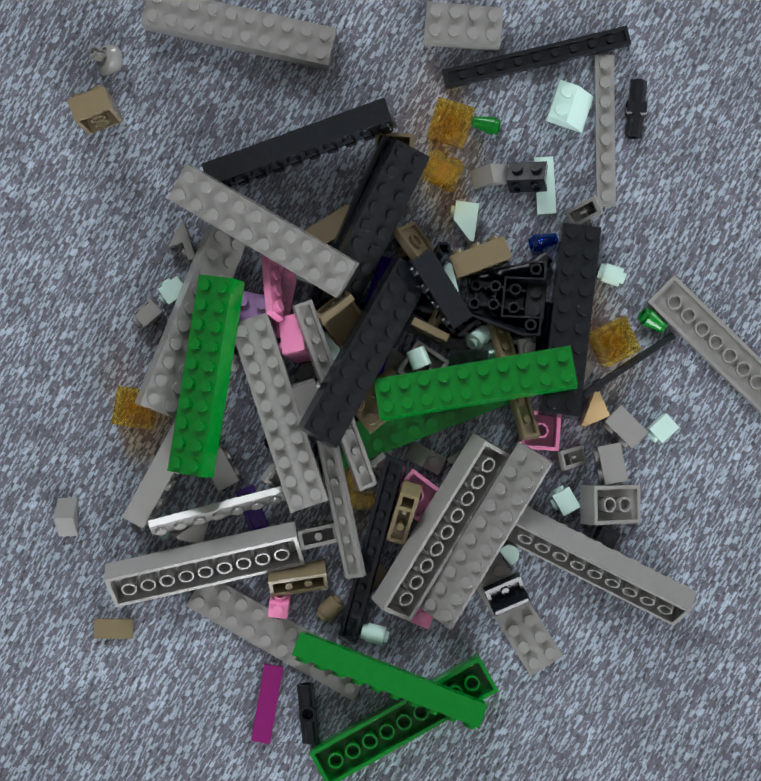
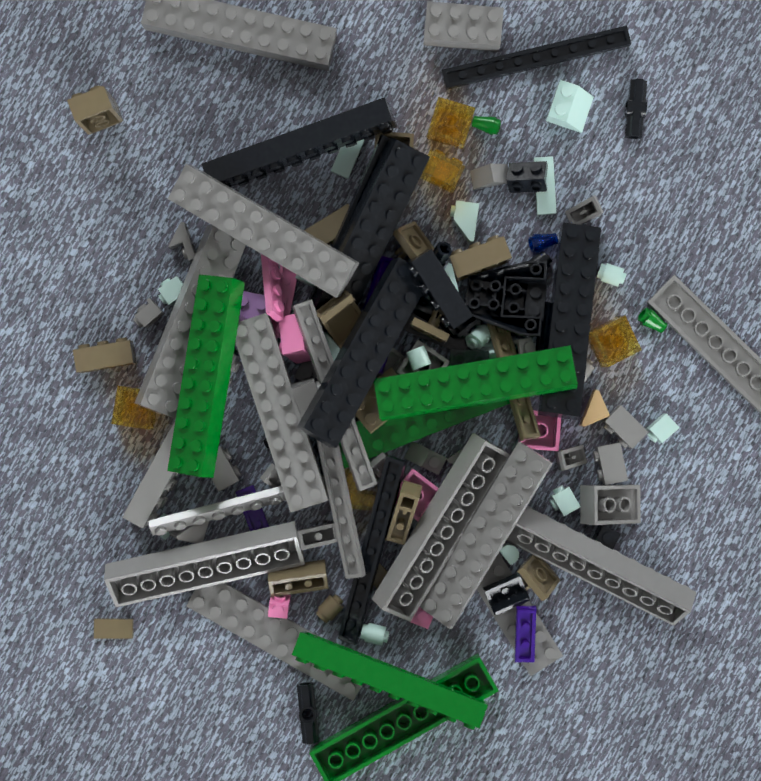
light grey slope [54,497,78,536] -> none
light grey piece [89,44,123,76] -> none
magenta tile [251,663,284,744] -> none
black bar [583,332,676,399] -> none
light grey plate [594,55,616,207] -> none
none -> dark tan brick [73,337,137,373]
none -> light aqua tile [331,139,365,179]
none -> dark purple tile [514,606,536,662]
none -> dark tan tile [517,554,560,601]

